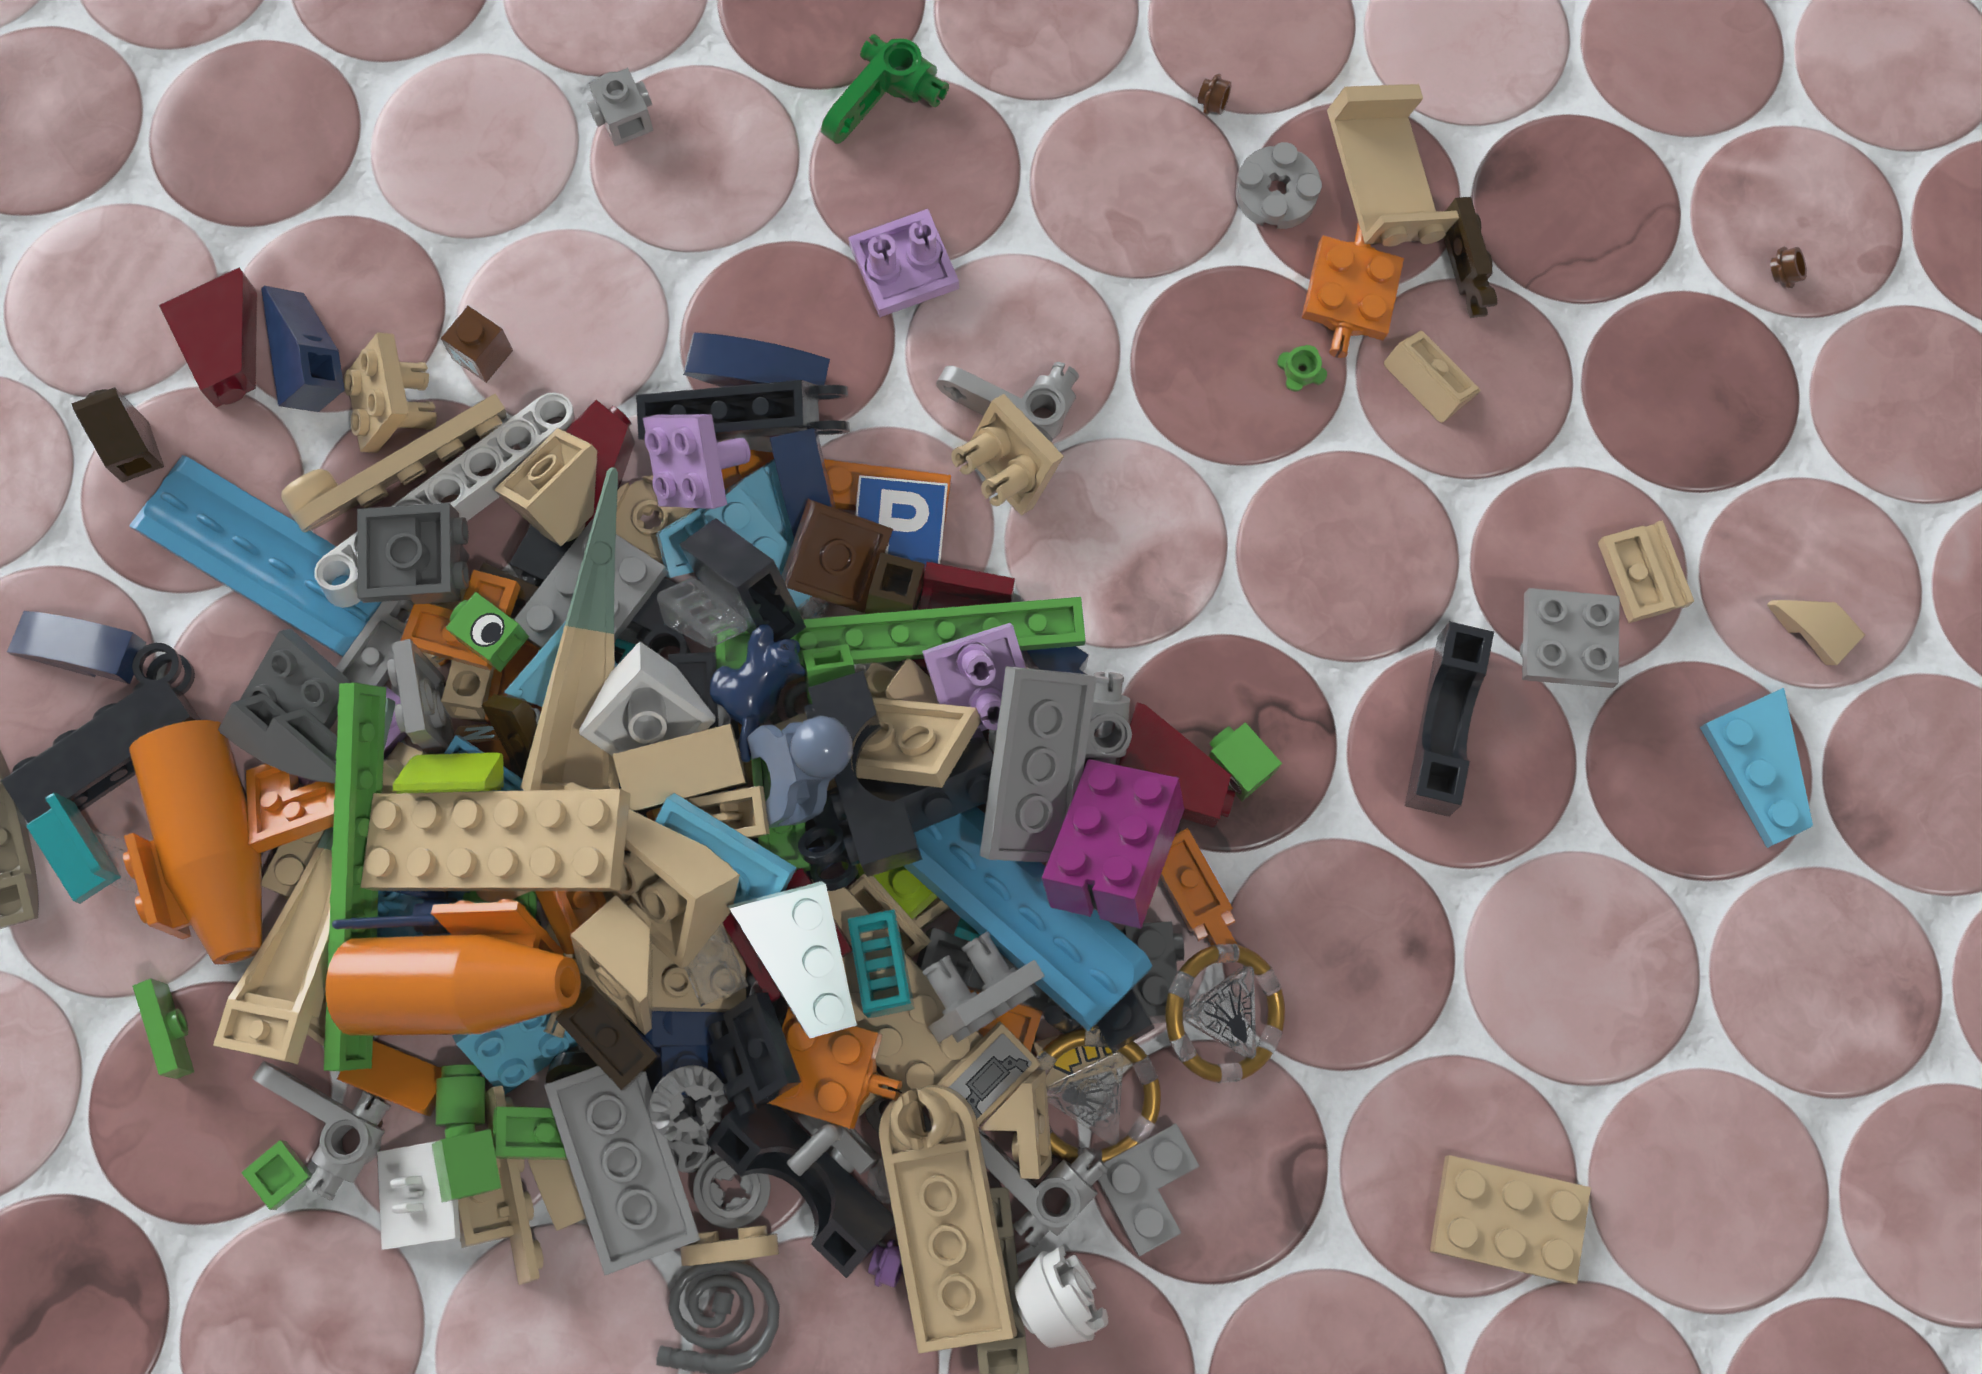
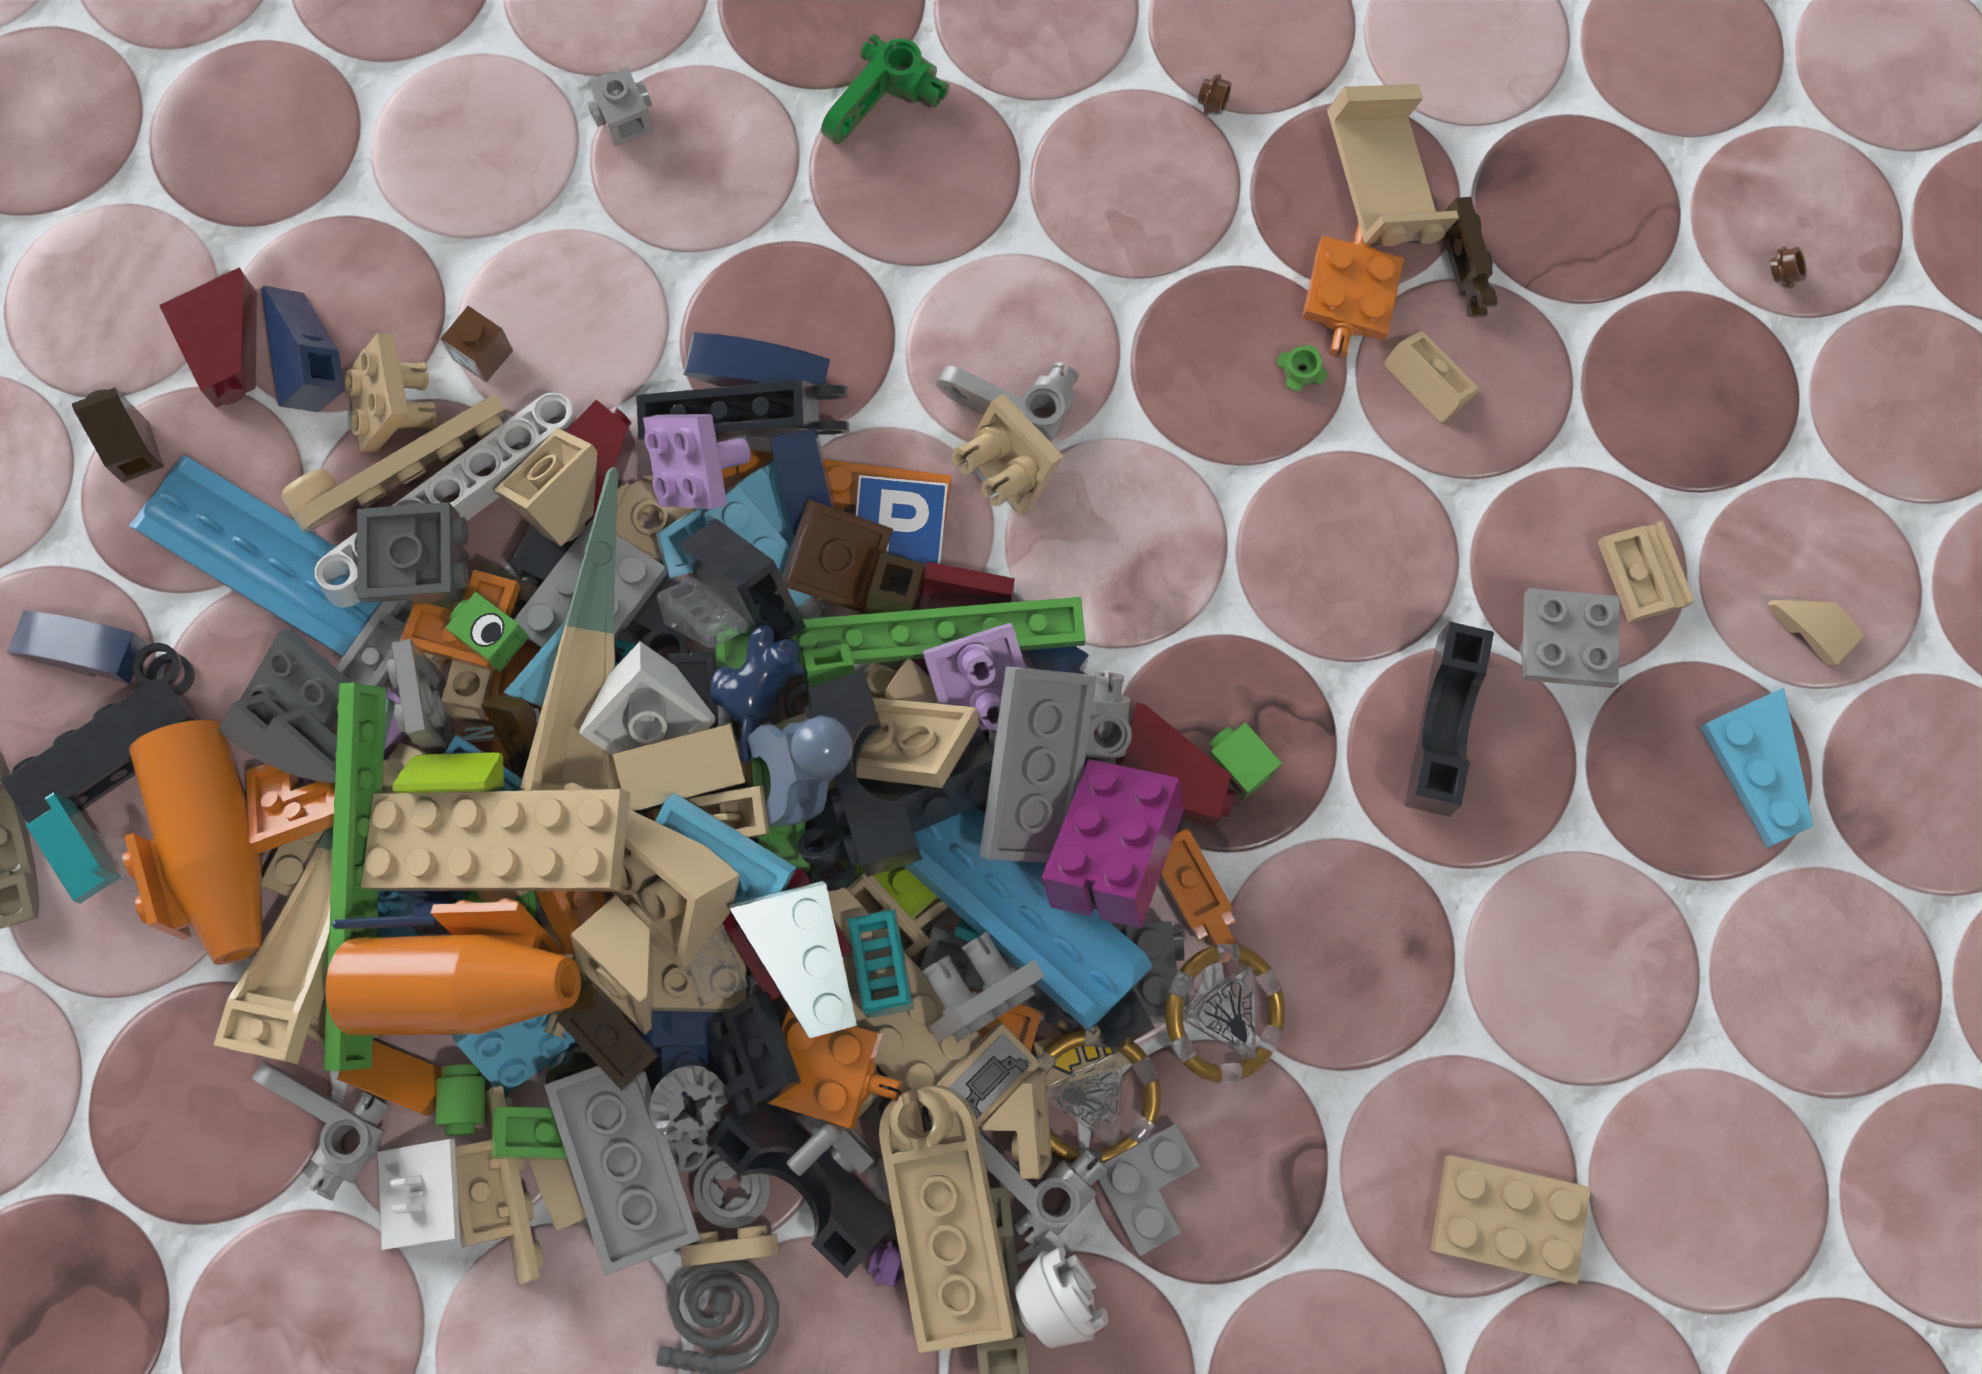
bright green plate [132,979,195,1079] -> none
bright green plate [241,1140,312,1210] -> none
bright green brick [432,1123,501,1203] -> none
lavender plate [848,209,959,317] -> none
light grey plate [1236,142,1322,229] -> none

